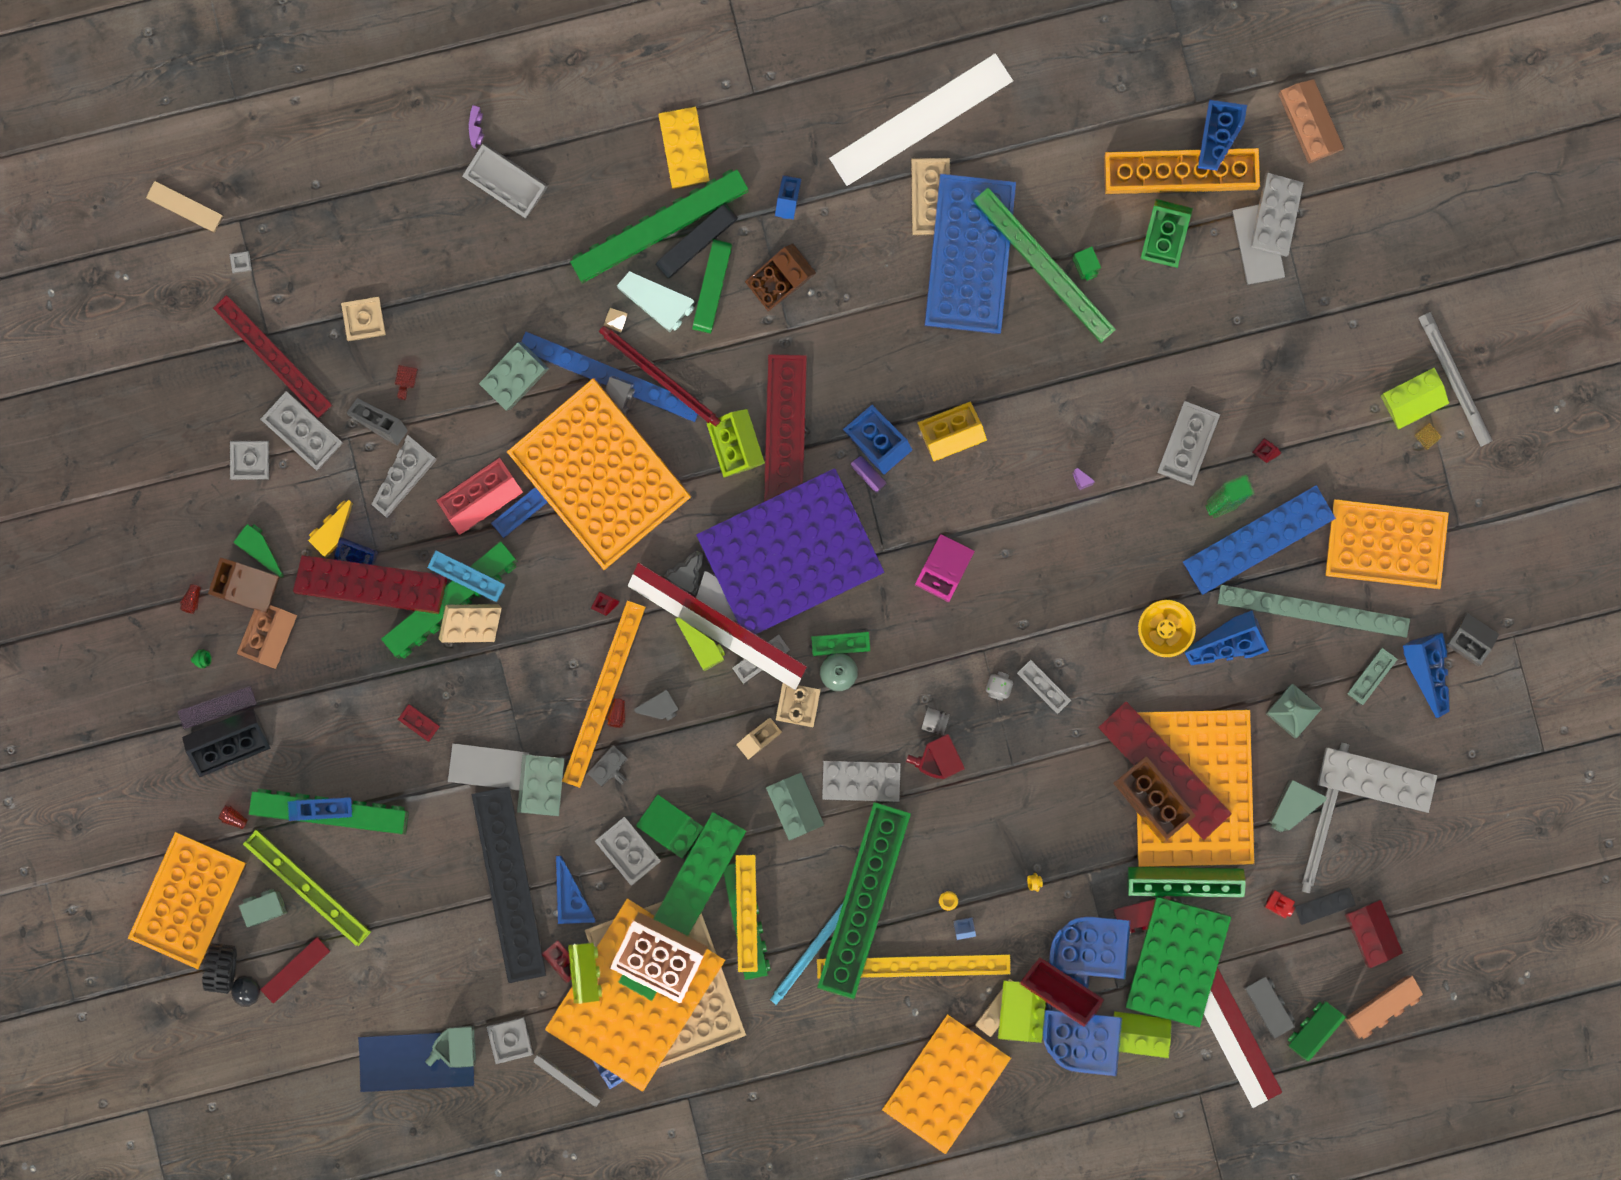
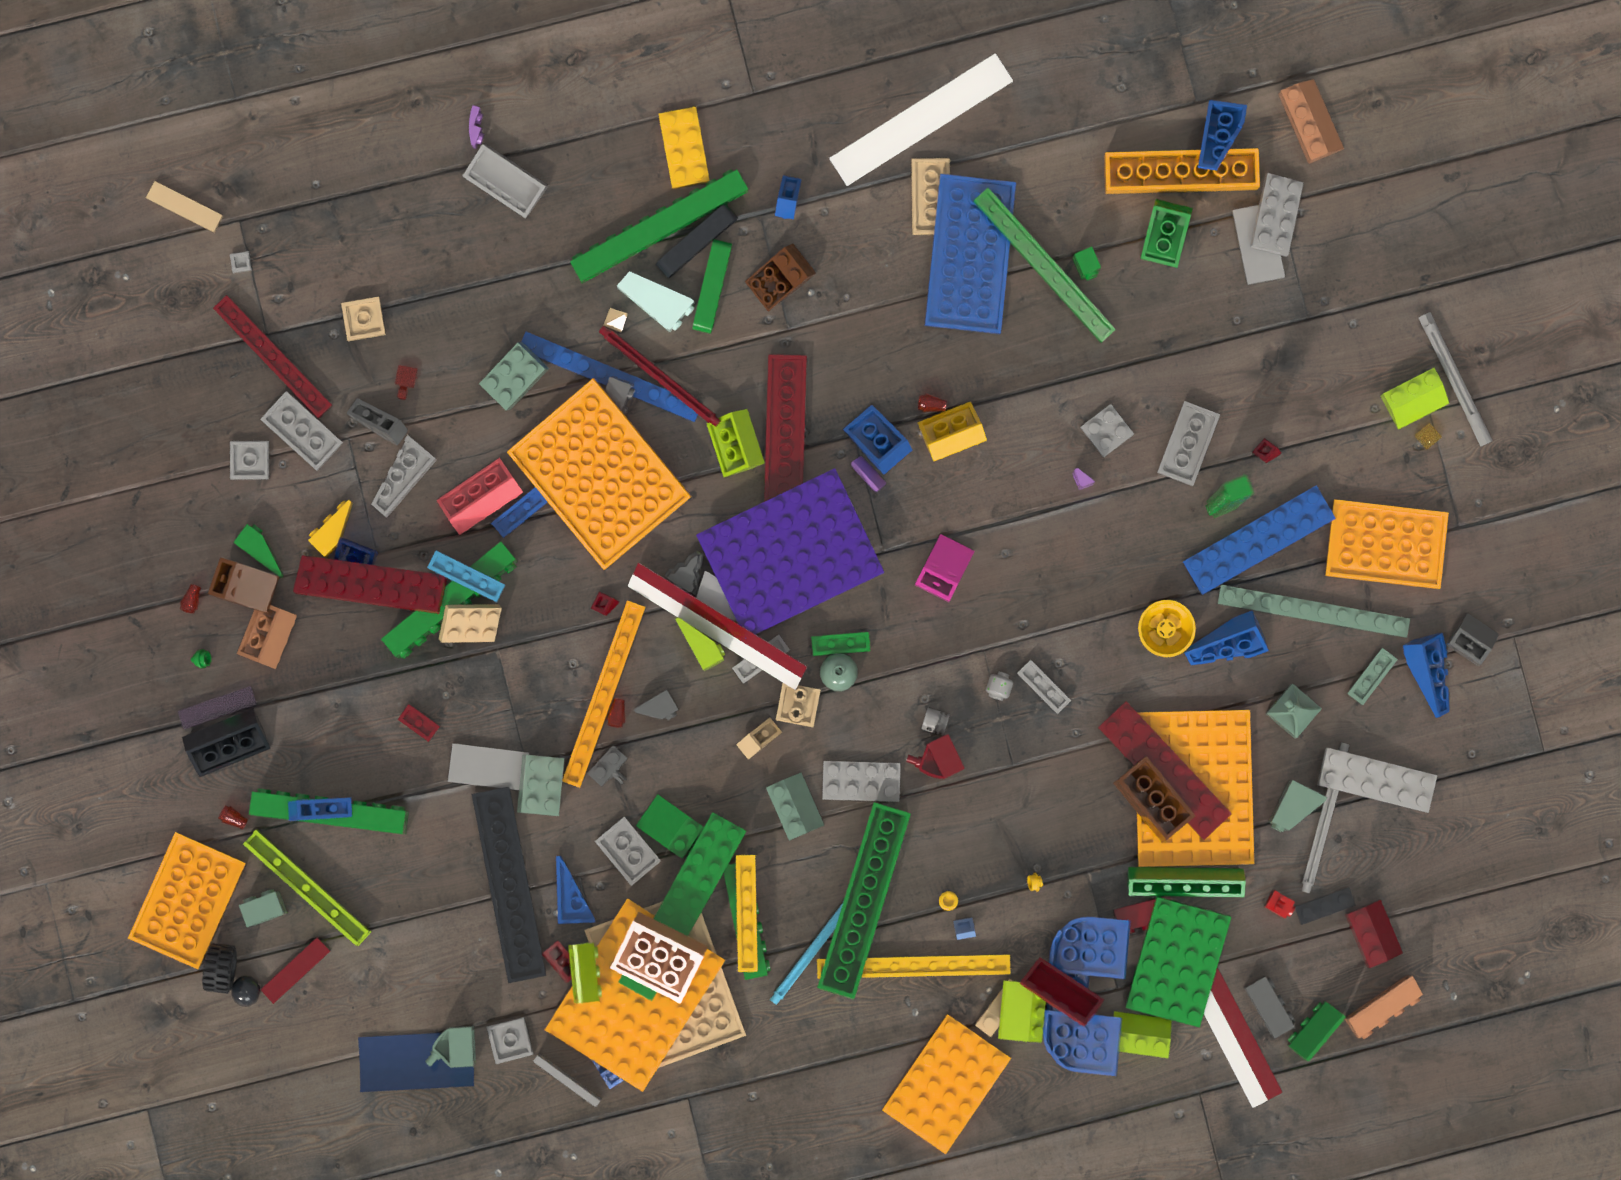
none -> clear red cone [918,393,947,412]
none -> light grey plate [1080,404,1134,458]

